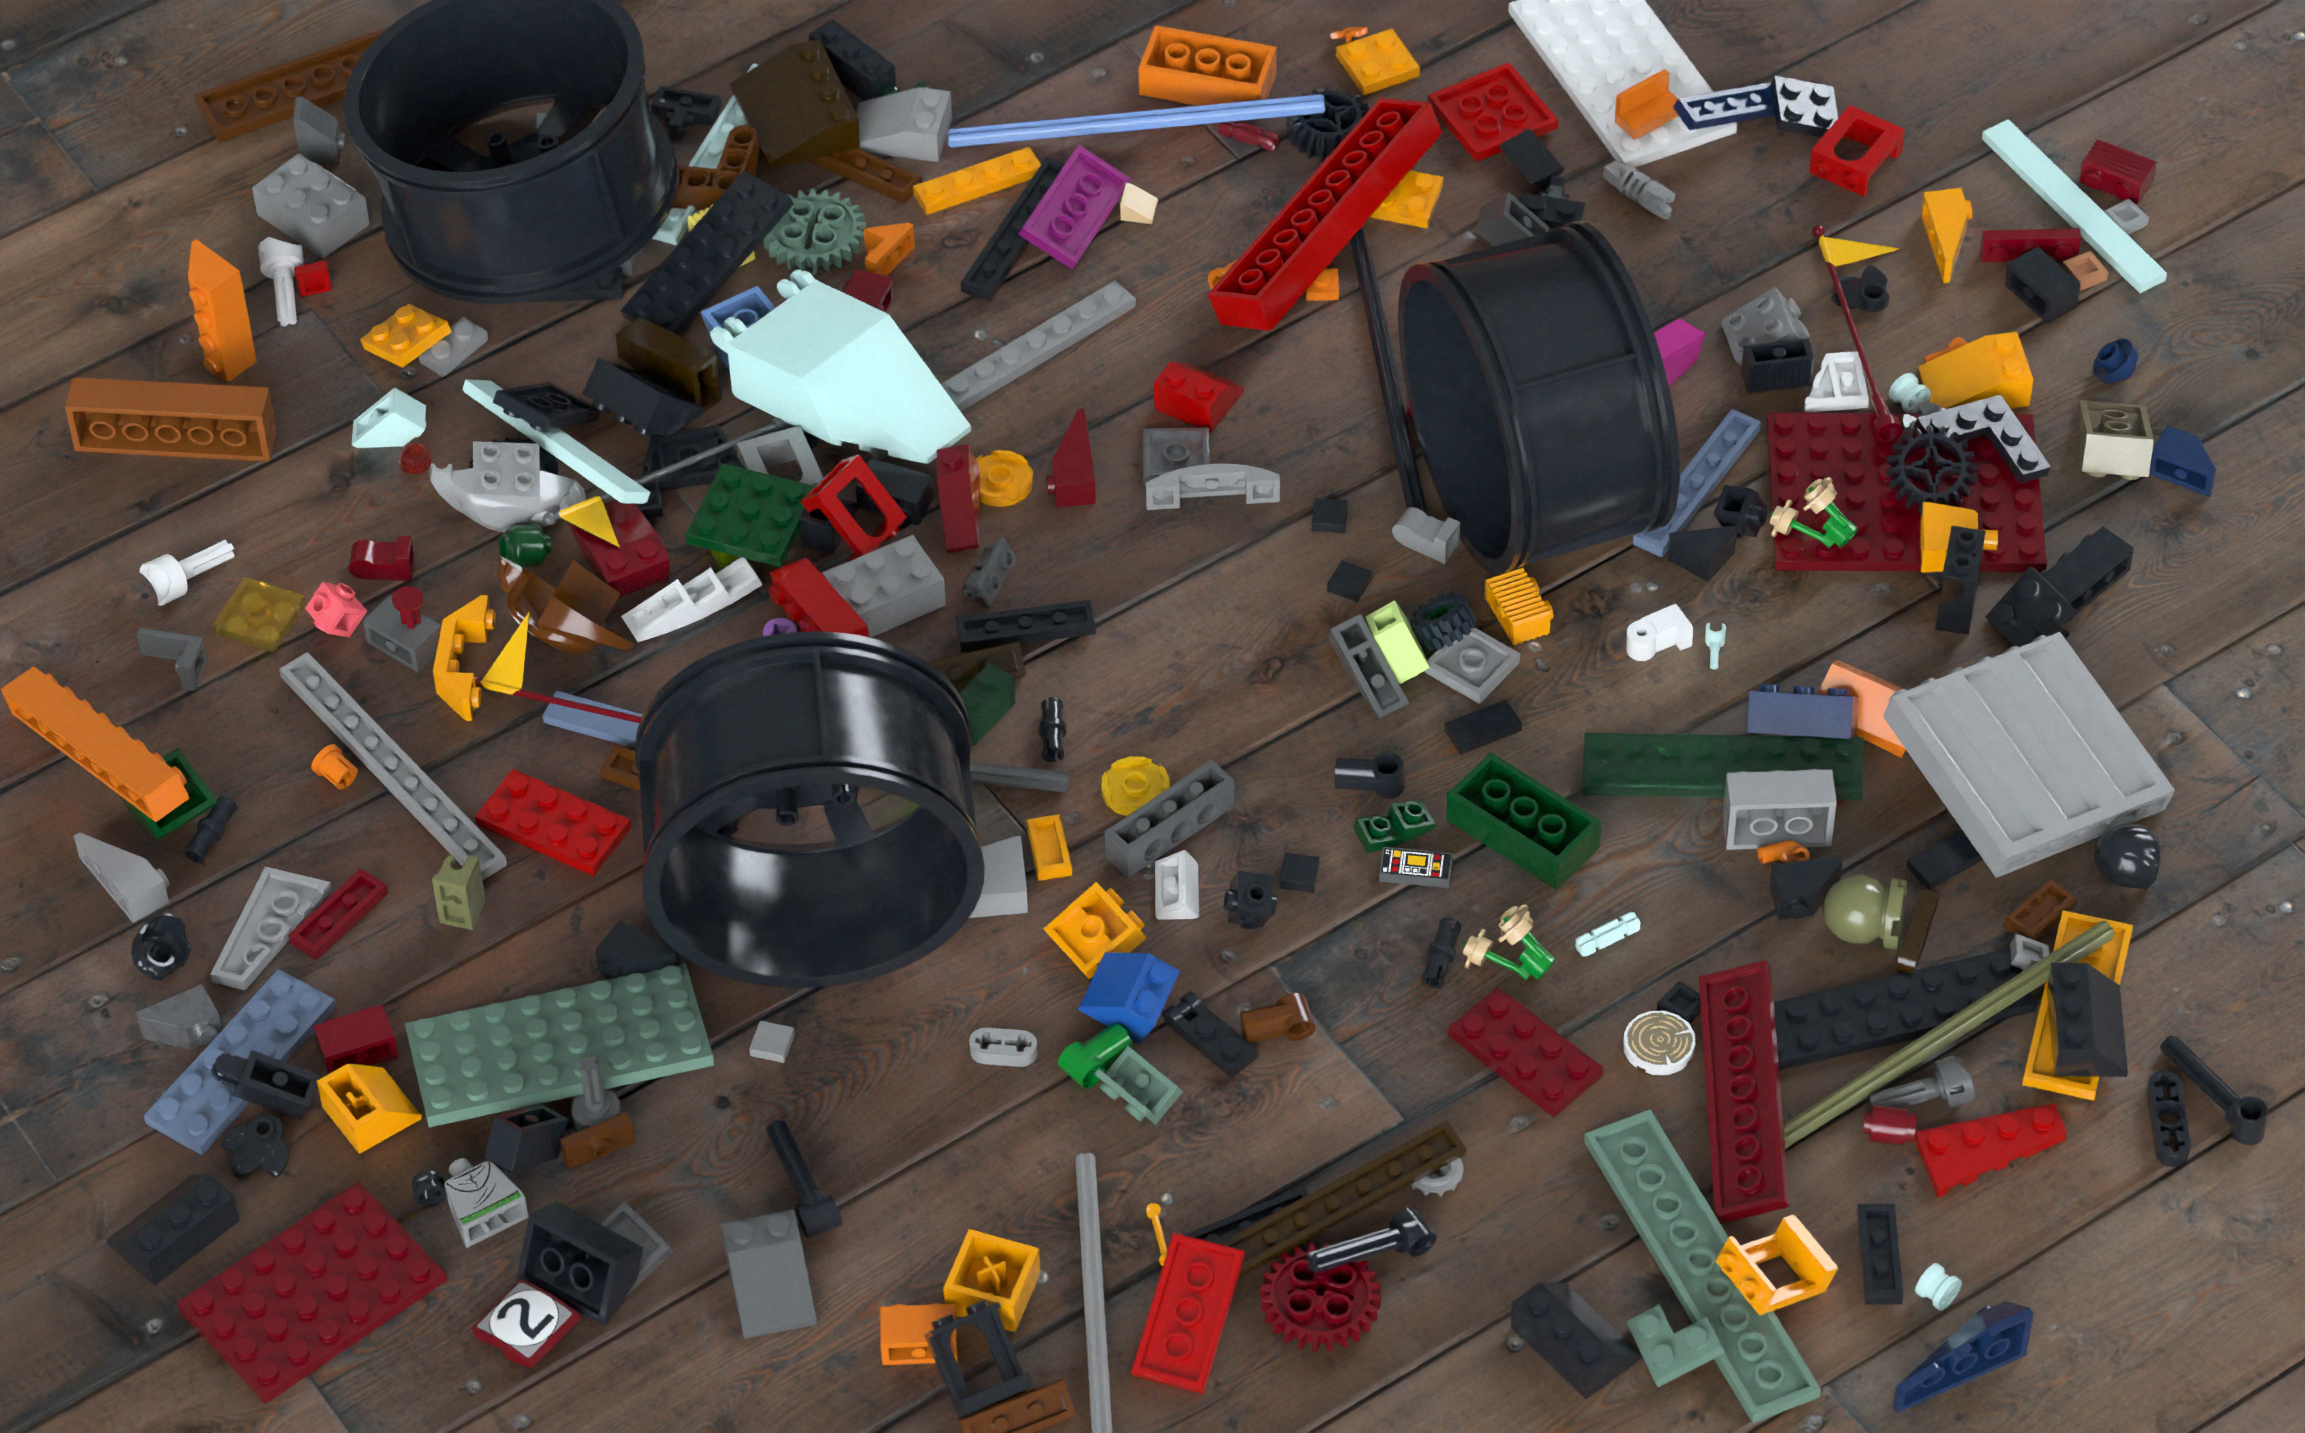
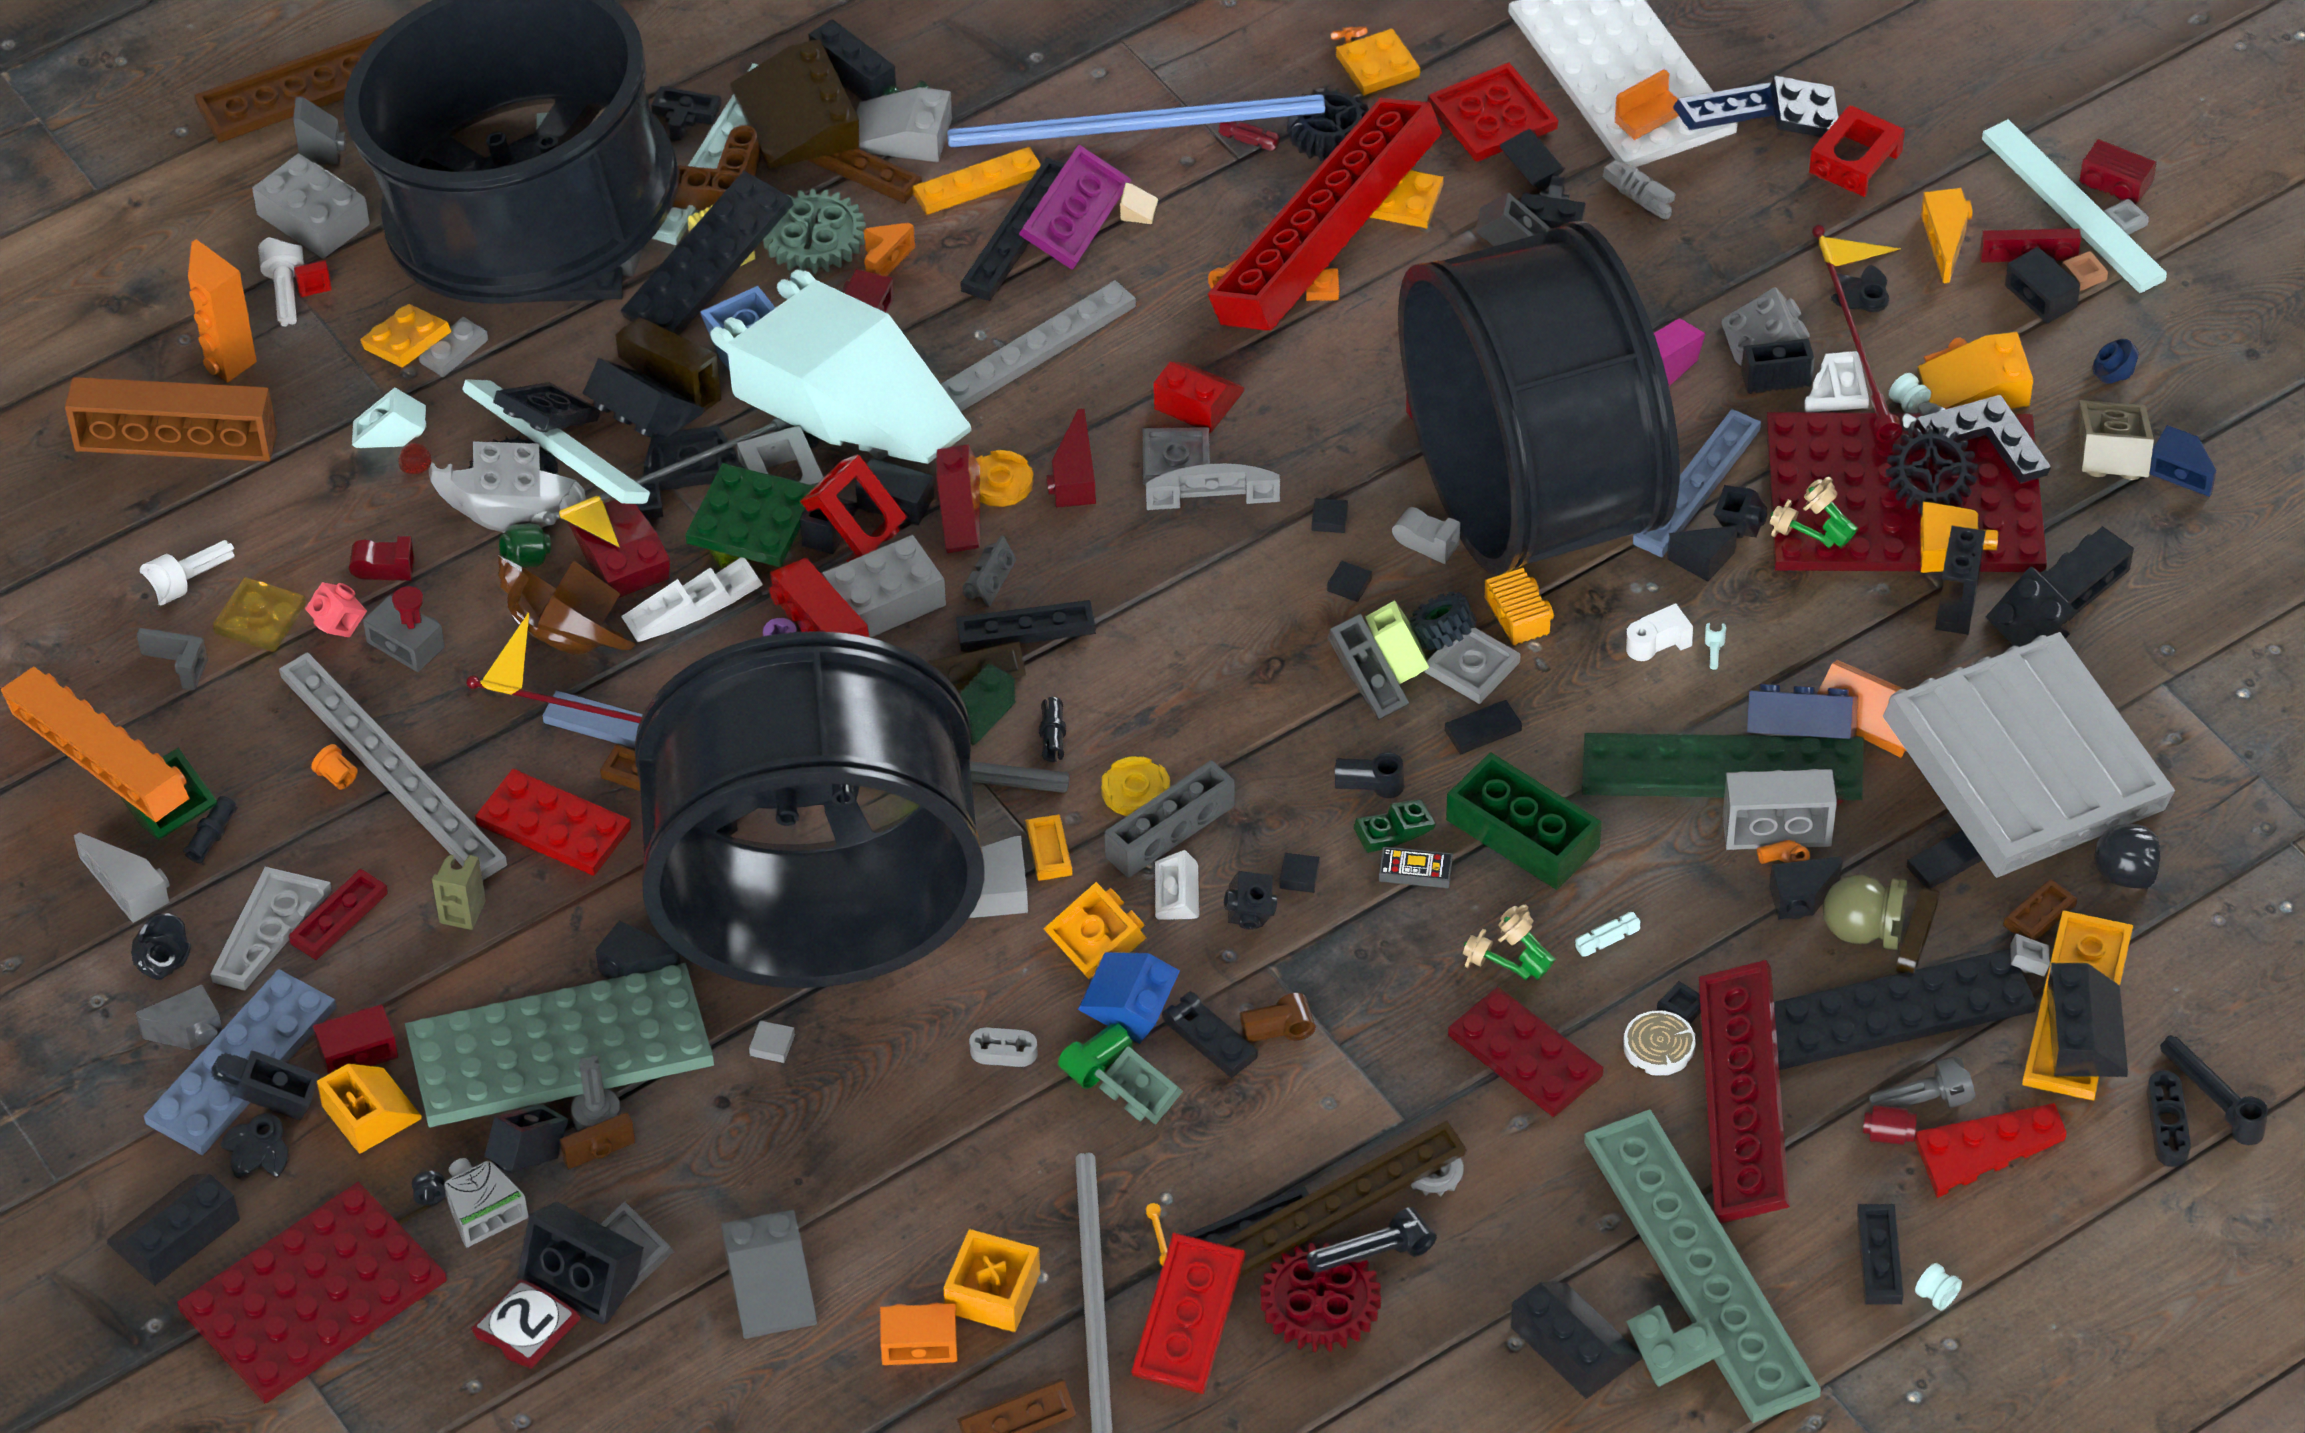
light orange slope [433,595,496,721] -> none
black axle [766,1119,842,1238] -> none
black panel [924,1300,1034,1418] -> none
orange brick [1139,25,1277,106] -> none
black axle [1350,228,1427,514] -> none
black pin [1421,917,1462,988] -> none
light orange panel [1715,1214,1838,1316] -> none
olive axle [1783,921,2115,1149] -> none
dark blue wedge [1893,1301,2034,1413] -> none

